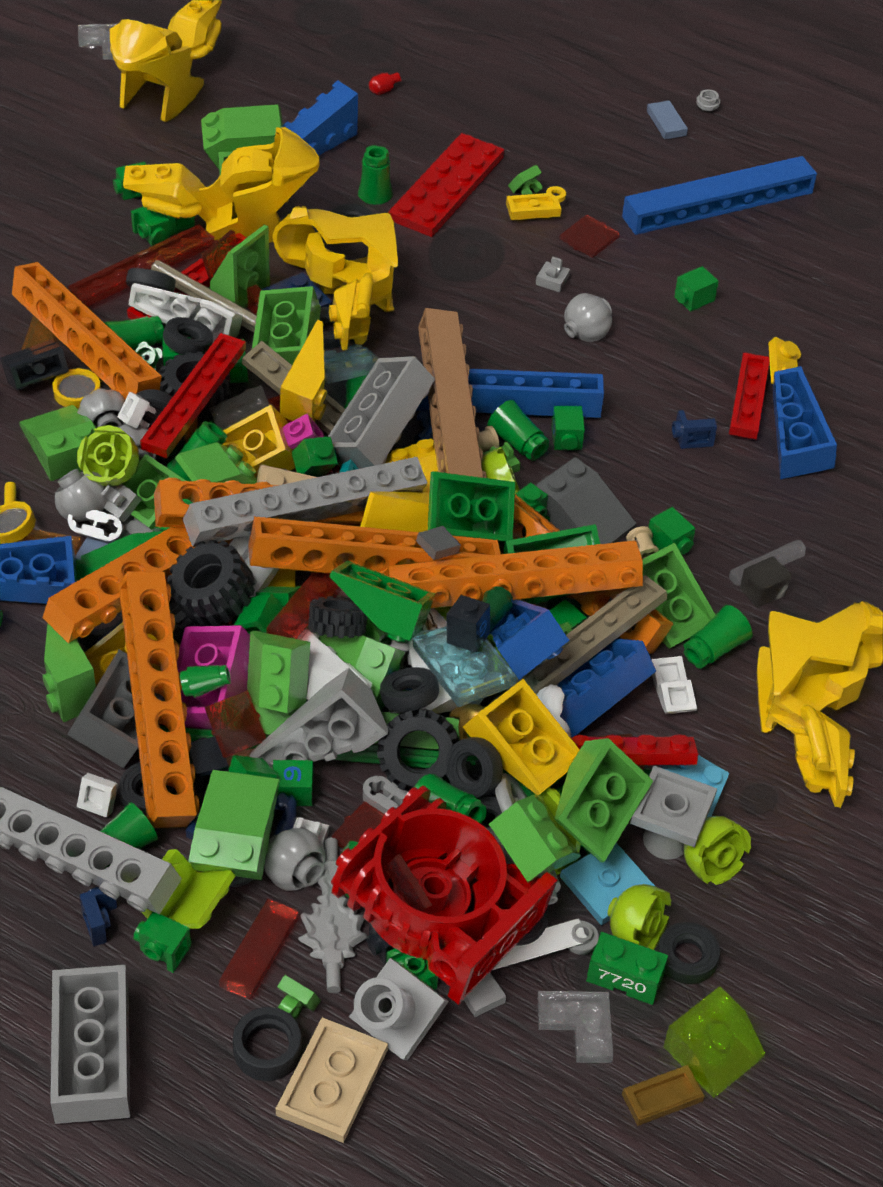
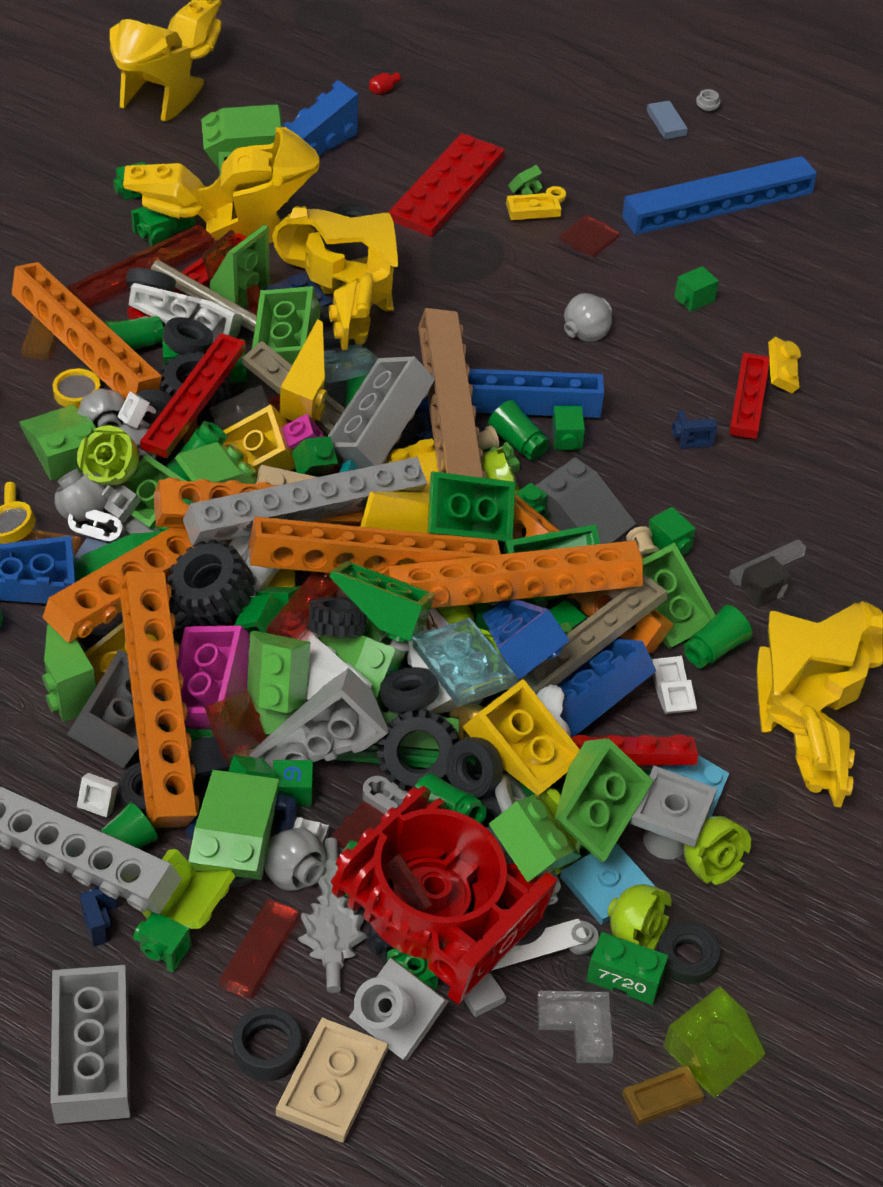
black brick [0,339,69,390] -> none
clear plate [78,24,117,60] -> none
plate [135,342,163,370] -> none
green cone [180,665,231,698] -> none
bright green tile [277,975,321,1019] -> none
green plant [358,145,393,205] -> none
dark grey tile [416,526,461,560] -> none
black brick [446,595,490,653] -> none
dark green cone [482,586,513,633] -> none
light grey tile [536,257,570,292] -> none
blue wedge [773,366,837,480] -> none

